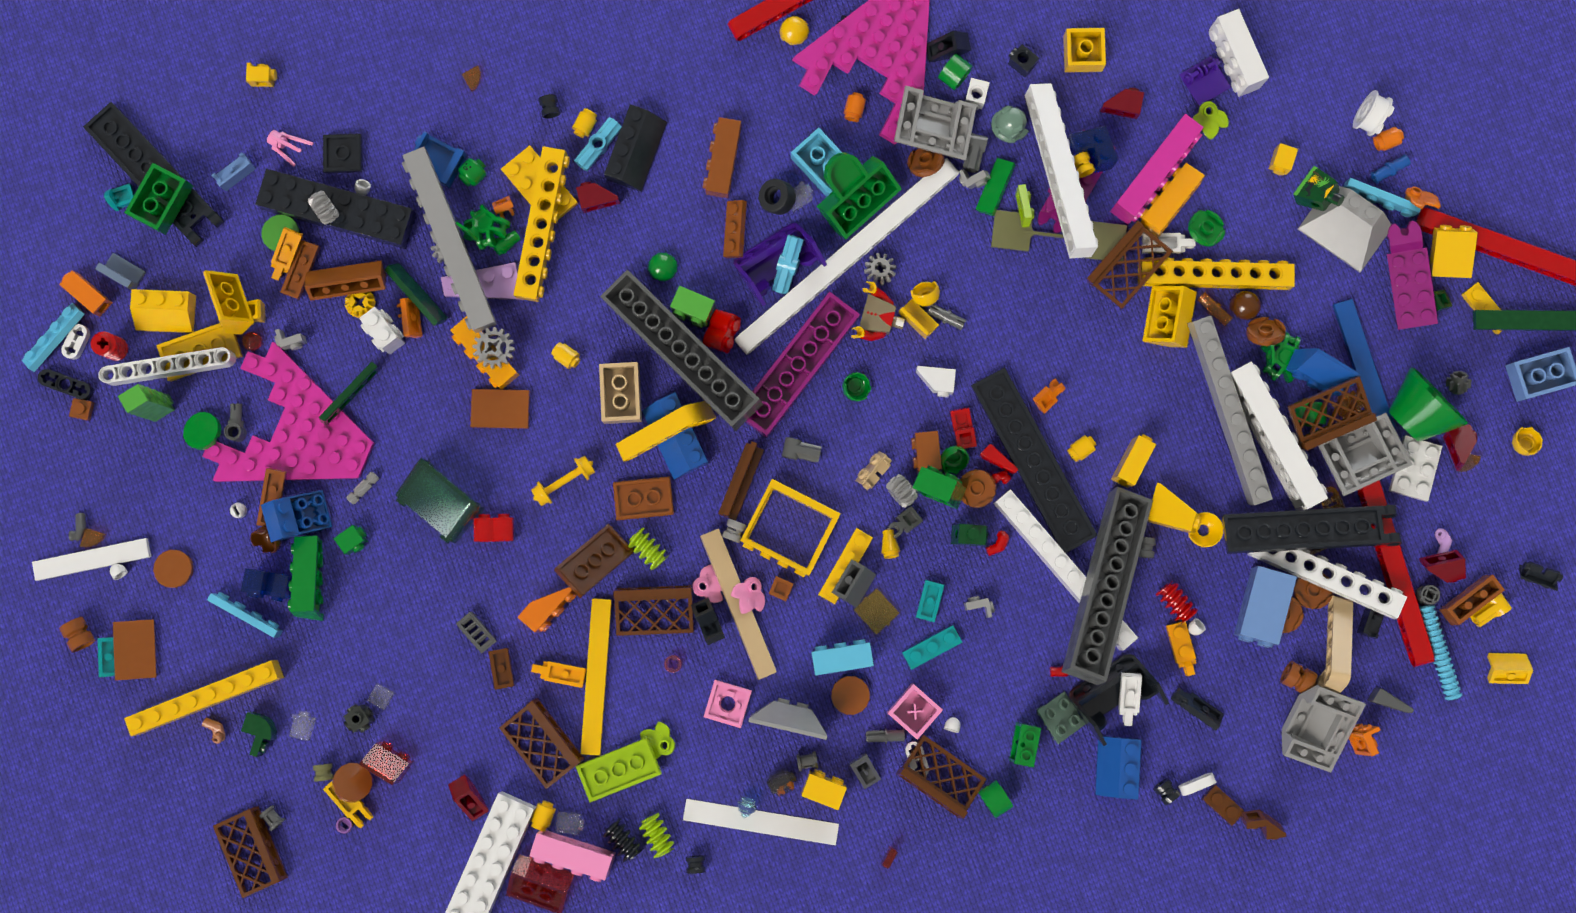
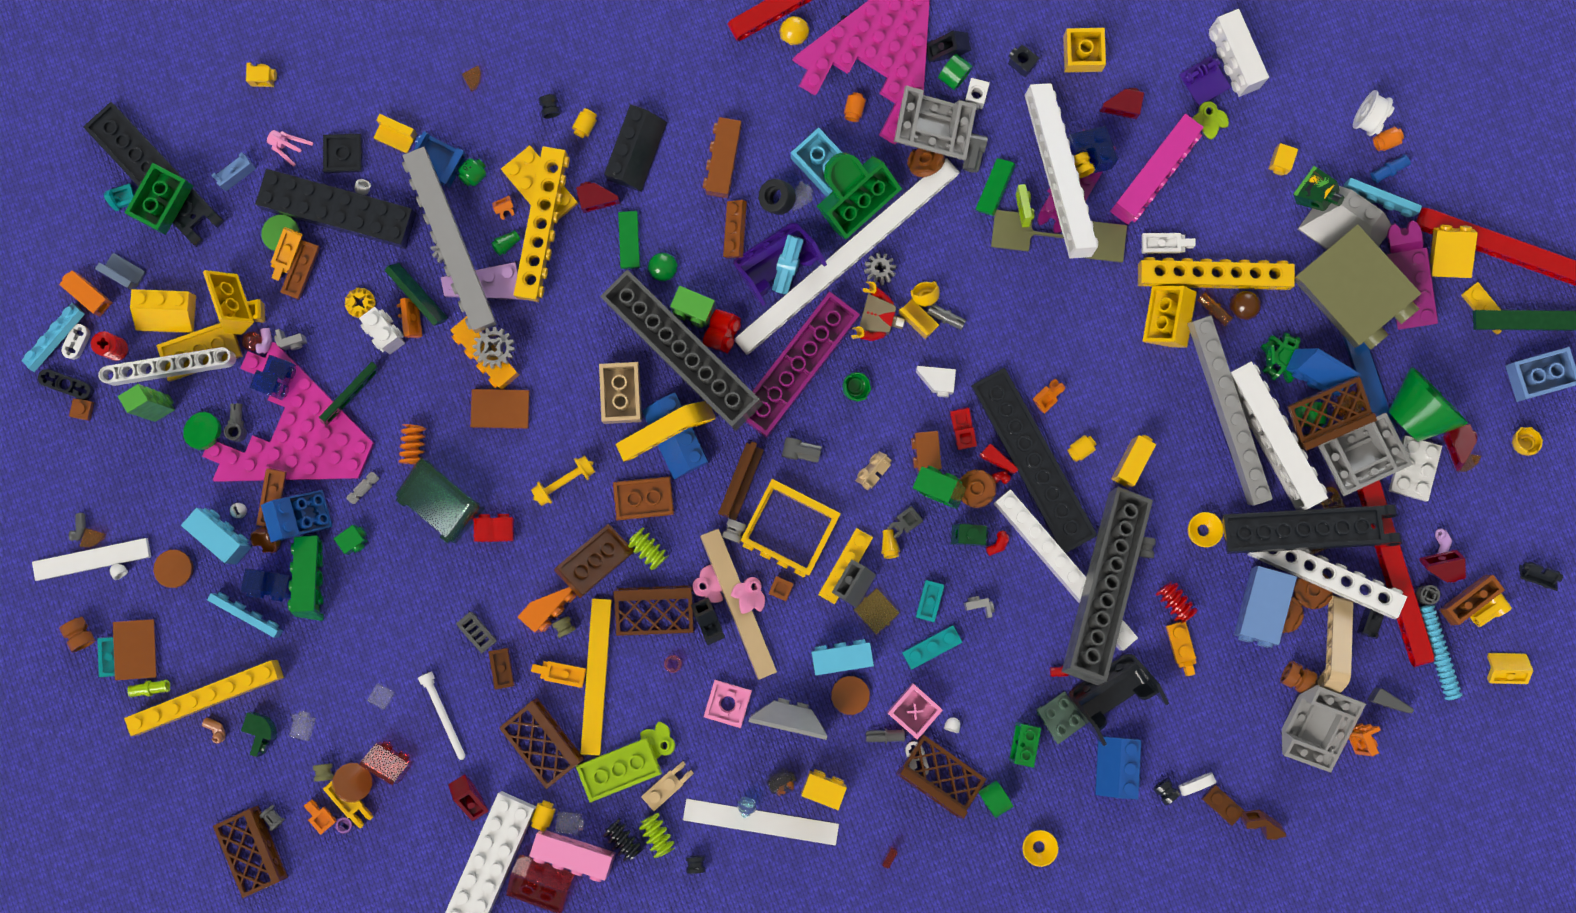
dark orange brick [305,260,386,301] -> none
light grey gear [308,191,339,225] -> none
pearl dark grey brick [343,704,375,733] -> none
green piece [455,204,511,250] -> none
yellow brick [551,342,581,369] -> none
medium azure piece [574,117,622,172] -> none
dark grey bush [796,751,818,771] -> none
dark grey slope [849,753,881,789] -> none
light grey gear [886,474,918,508] -> none
green hair [941,446,969,474] -> none
light grey bracket [959,169,991,189] -> none
sand green helmet [991,105,1029,143] -> none
reddish brown fence [1087,221,1173,309] -> none
white hinge [1118,673,1142,726] -> none
light orange brick [1140,163,1205,238] -> none
yellow slope [1148,483,1201,534] -> none
black hinge [1171,687,1224,731] -> none
green tile [1188,210,1225,247] -> none
white hinge [1188,618,1206,635] -> none
dark orange tile [1246,317,1286,346] -> none
orange plate [1405,187,1441,209] -> none
dark green plate [1434,289,1452,312] -> none
dark grey gear [1445,371,1472,395] -> none
none -> lime pin [127,680,170,698]
none -> medium azure brick [181,508,251,565]
none -> clear blue brick [249,355,296,400]
none -> lavender arm [255,328,272,354]
none -> orange plate [304,799,337,835]
none -> yellow panel [374,114,417,153]
none -> orange piece [398,424,426,465]
none -> white piece [418,671,465,760]
none -> olive wheel [552,616,576,638]
none -> green tile [618,211,640,269]
none -> tan hinge [641,761,694,811]
none -> yellow piece [1022,830,1058,867]
none -> olive brick [1295,224,1421,350]

